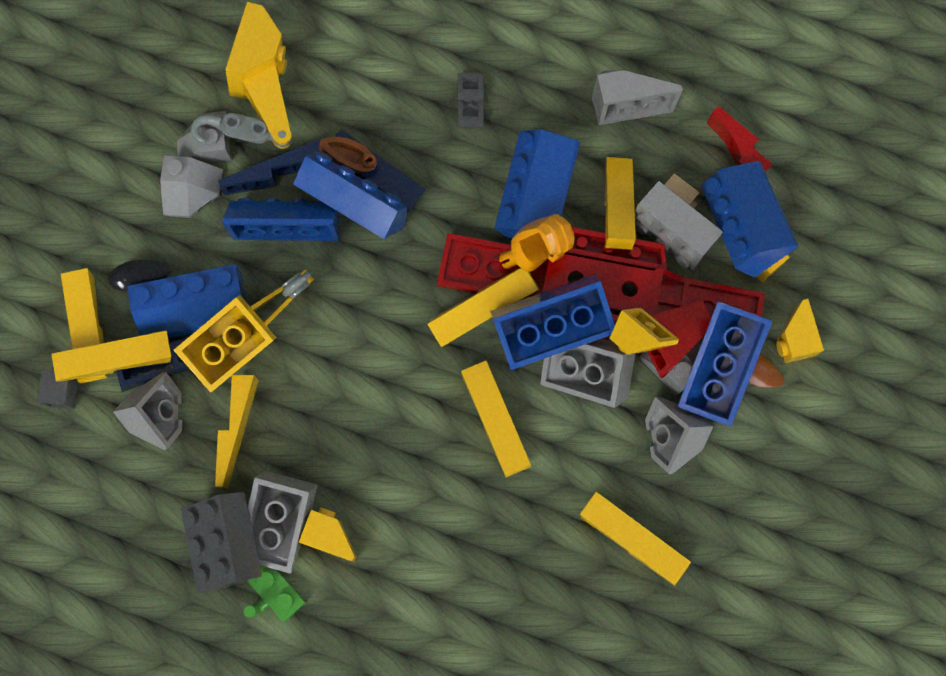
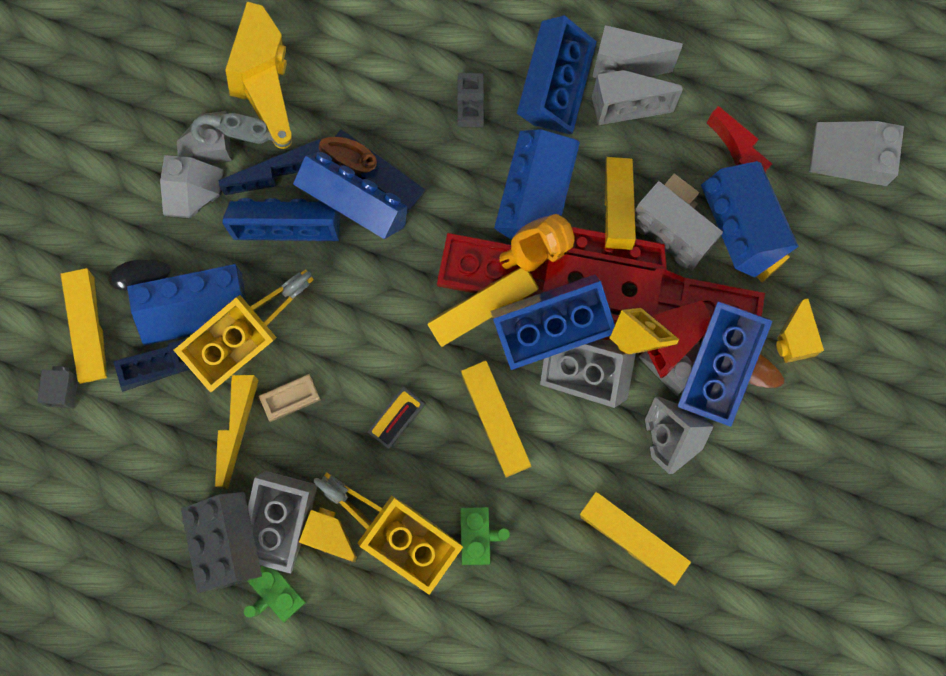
yellow slope [51,331,171,382] -> none
light grey slope [113,372,182,450] -> none
none -> tan tile [259,374,321,422]
none -> yellow slope [314,472,463,595]
none -> slope [368,387,426,449]
none -> bright green plate [460,507,510,565]
none -> blue slope [517,15,597,134]
none -> light grey slope [593,25,683,78]
none -> light grey slope [809,121,904,186]

